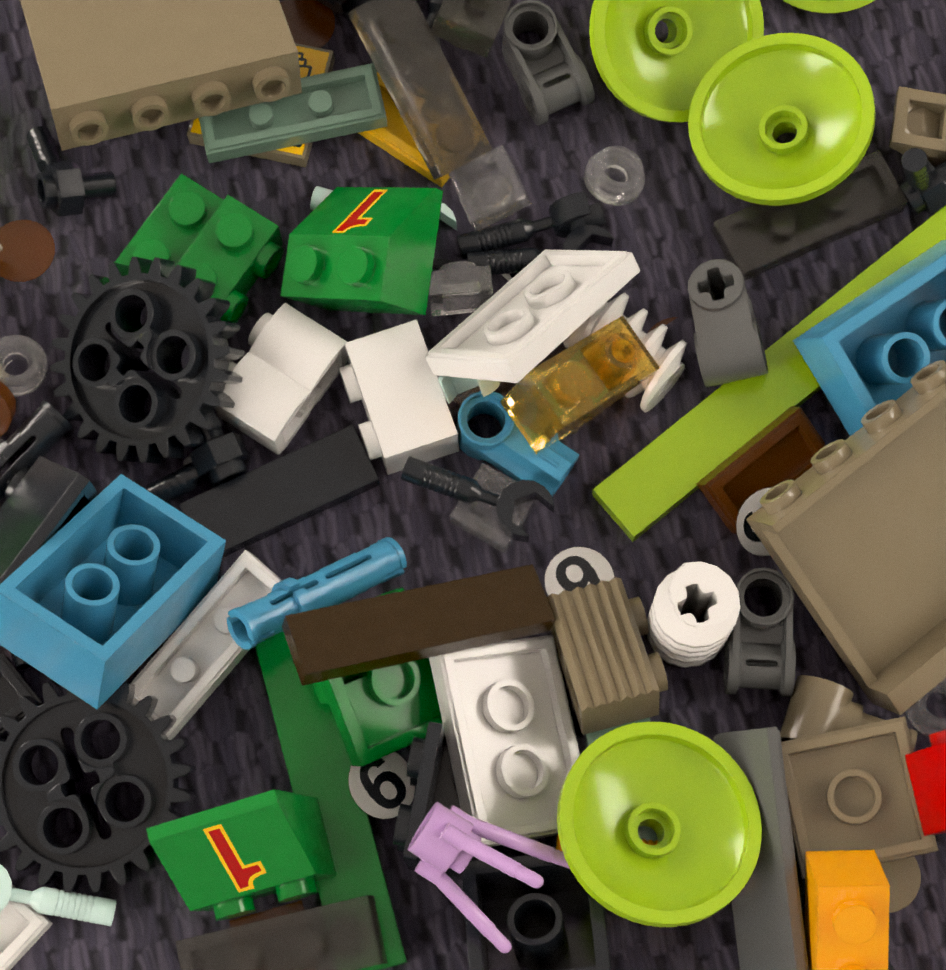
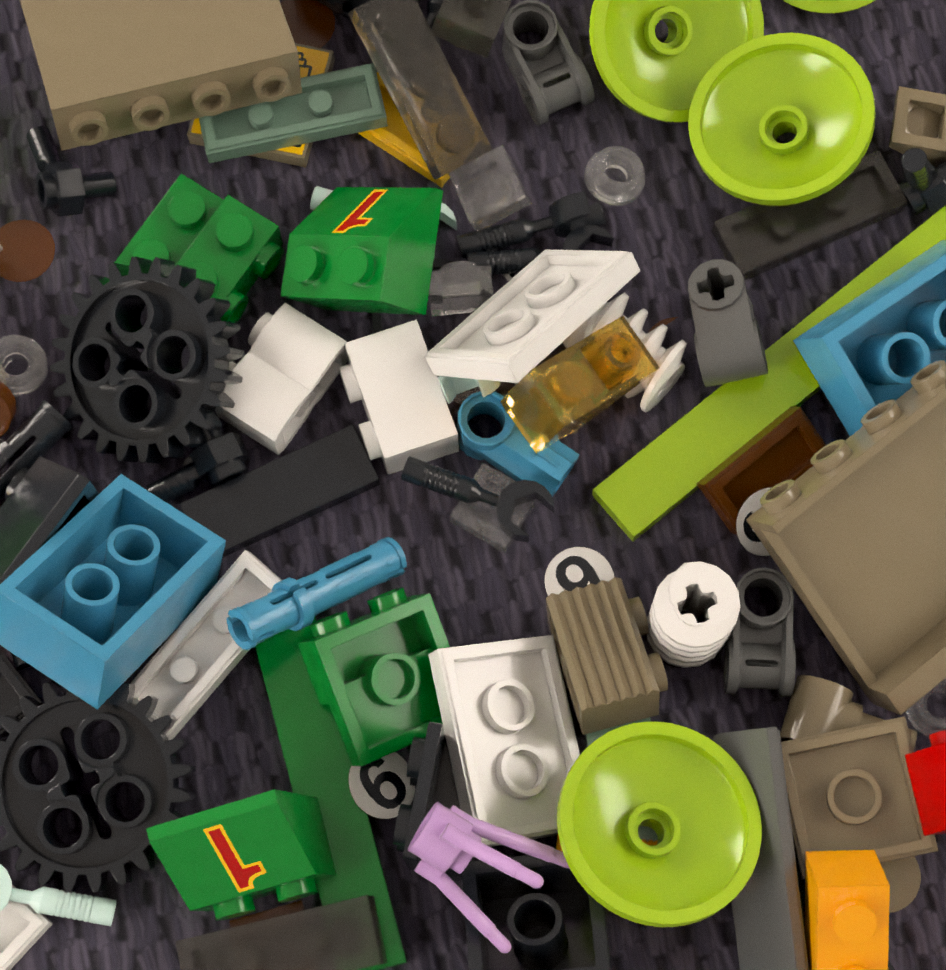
dark brown tile [282,564,556,686] -> none

